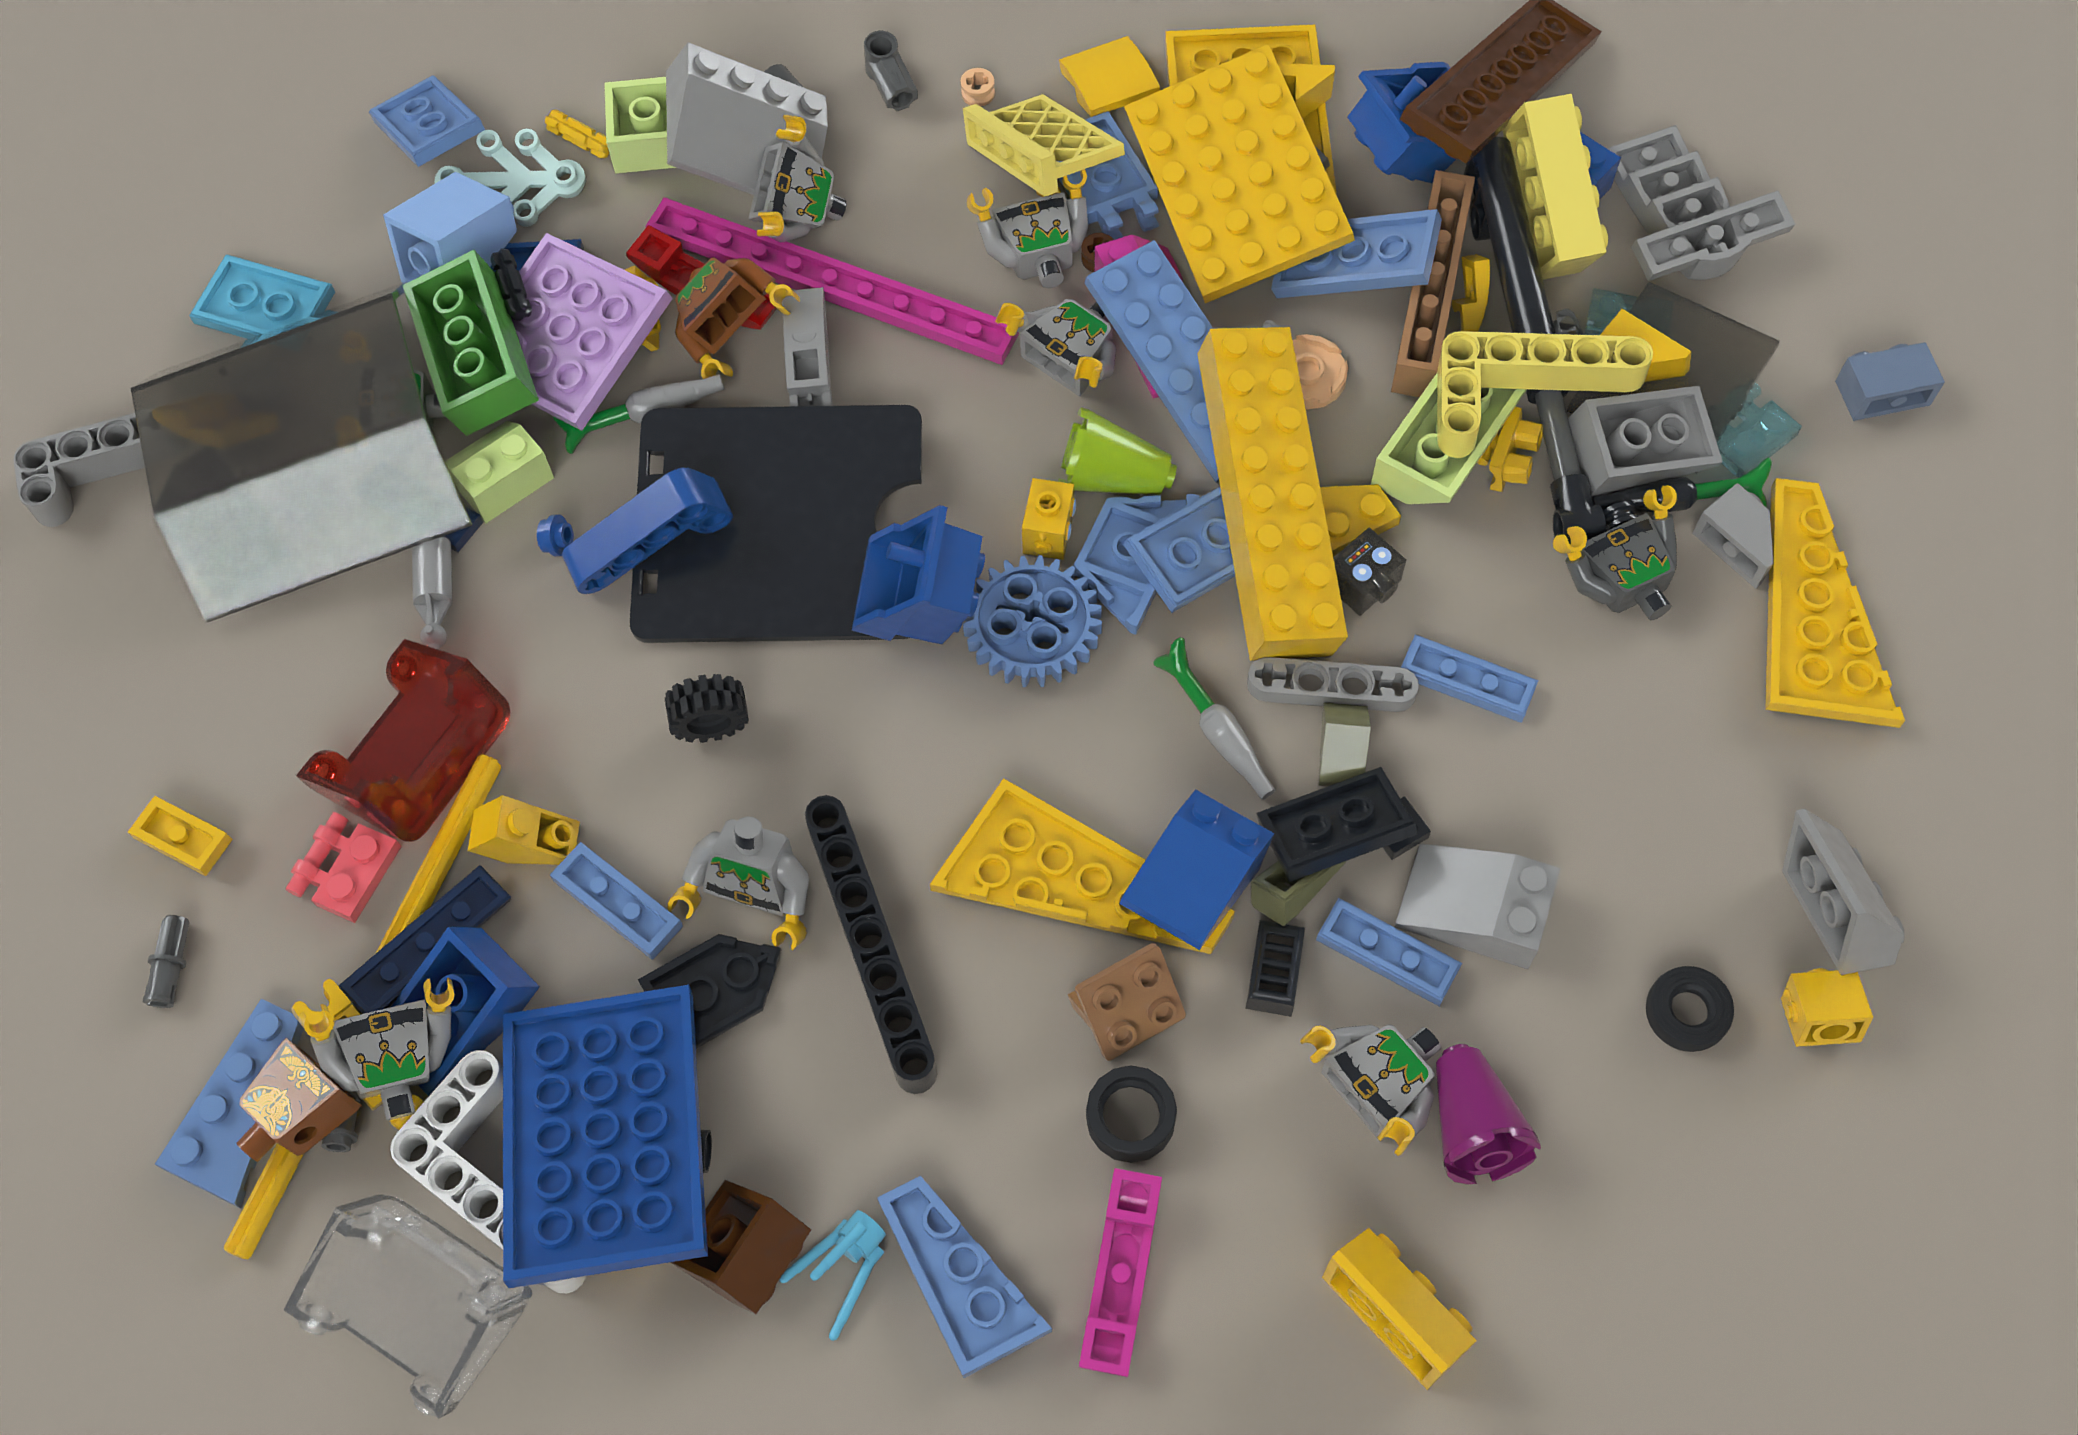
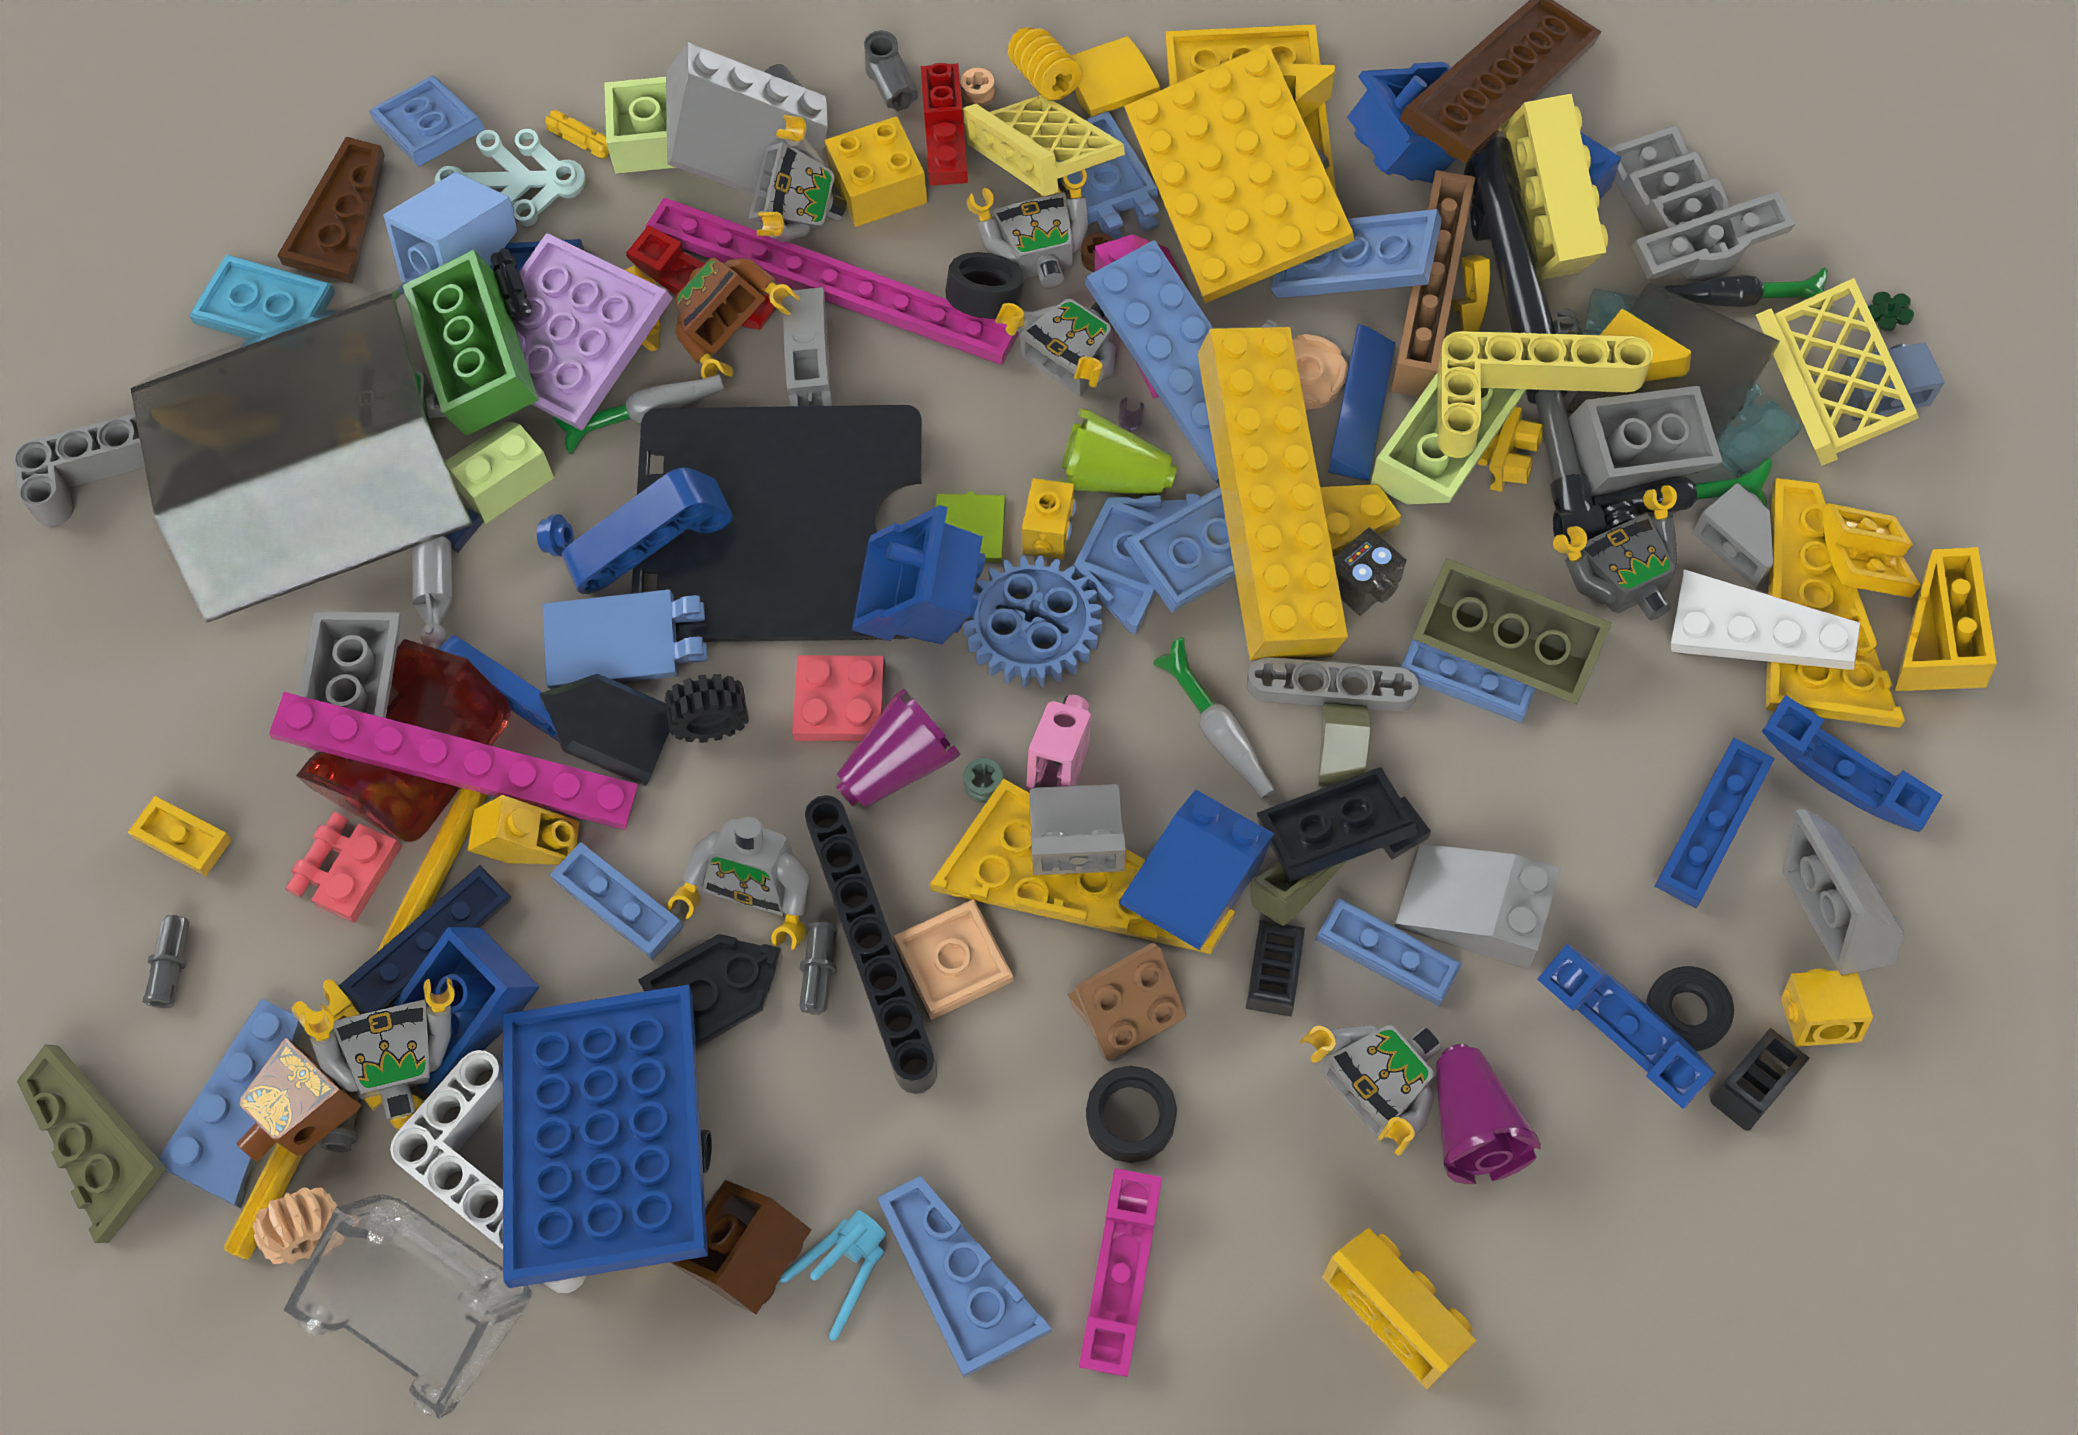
none -> olive wing [17,1044,167,1243]
none -> light nougat gear [252,1187,343,1264]
none -> dark pink plate [269,692,638,830]
none -> reddish brown wing [277,137,385,284]
none -> light grey slope [298,612,402,752]
none -> blue beam [436,635,559,742]
none -> black tile [539,673,670,786]
none -> medium blue tile [542,589,708,690]
none -> coral plate [792,655,885,741]
none -> dark grey axle [799,922,838,1015]
none -> yellow brick [824,116,927,227]
none -> magenta cone [836,688,961,808]
none -> light nougat tile [892,899,1014,1021]
none -> red slope [921,63,968,186]
none -> lime piece [936,491,1005,563]
none -> black tyre [945,252,1024,319]
none -> sand green bush [963,757,1003,803]
none -> yellow piece [1007,27,1082,100]
none -> bright pink torso [1026,695,1092,792]
none -> light grey bracket [1029,784,1126,875]
none -> clear purple hand [1118,398,1144,432]
none -> blue slope [1328,324,1395,481]
none -> olive slope [1412,558,1612,705]
none -> blue slope [1537,944,1716,1109]
none -> blue plate [1655,738,1775,908]
none -> black piece [1663,267,1832,311]
none -> white wing [1671,569,1860,670]
none -> black slope [1710,1028,1810,1131]
none -> light yellow fence [1756,278,1919,466]
none -> blue slope [1762,695,1943,832]
none -> yellow slope [1823,503,1921,598]
none -> dark green plant [1868,291,1914,331]
none -> yellow wedge [1894,547,1997,691]

